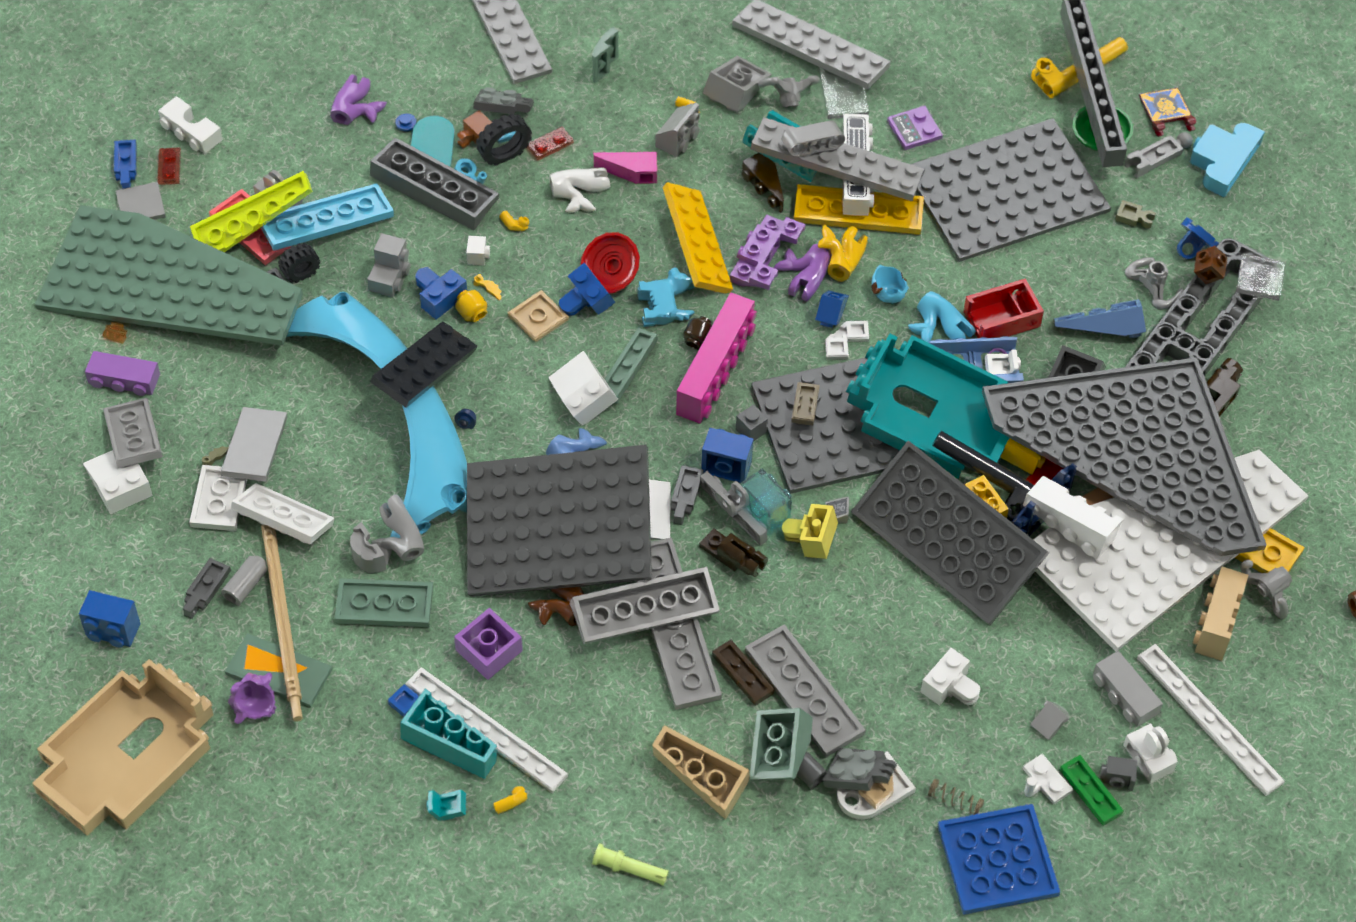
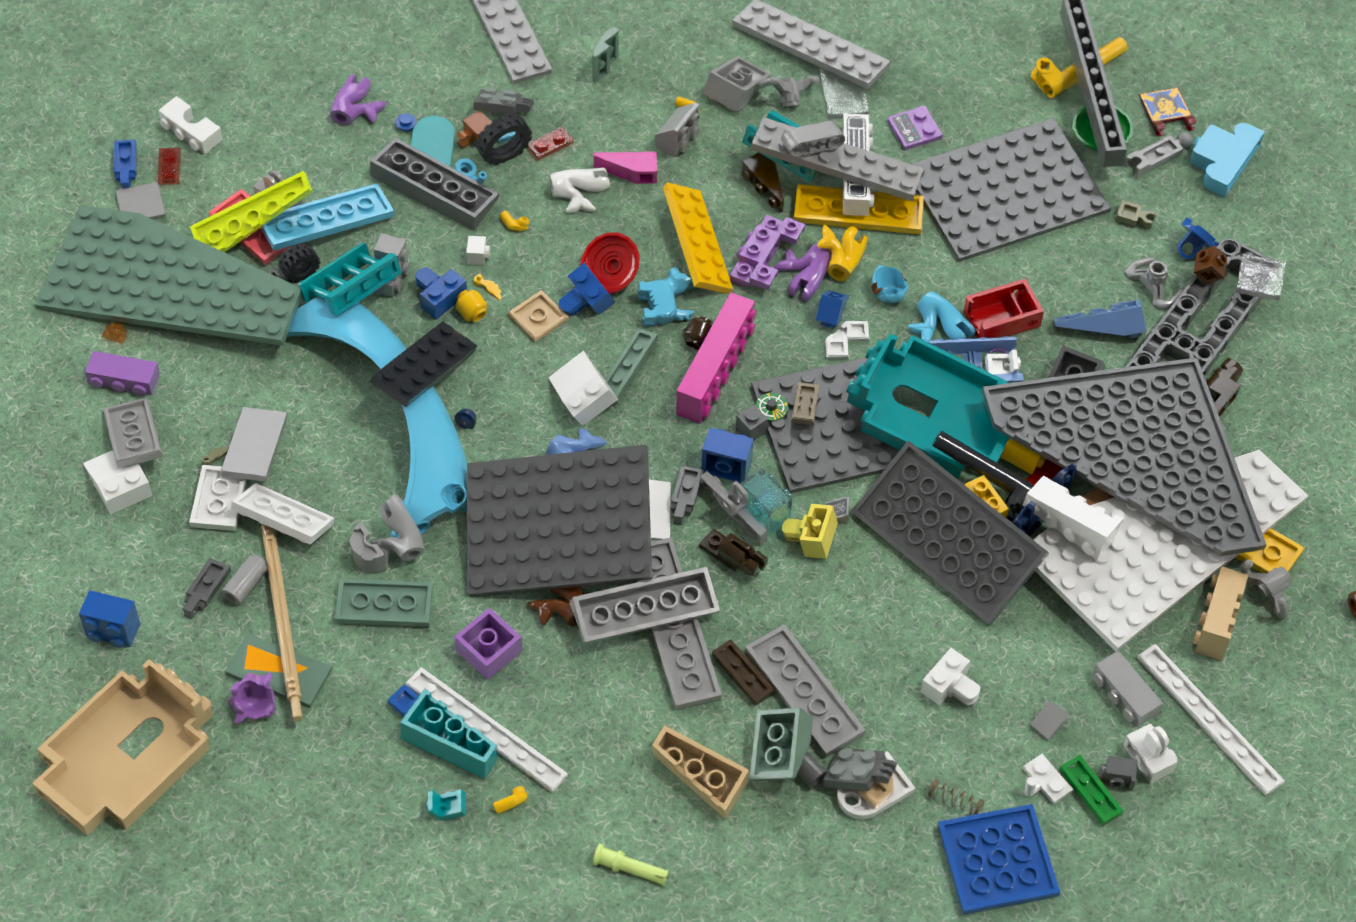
none -> teal fence [298,242,402,316]
none -> piece [755,393,788,421]

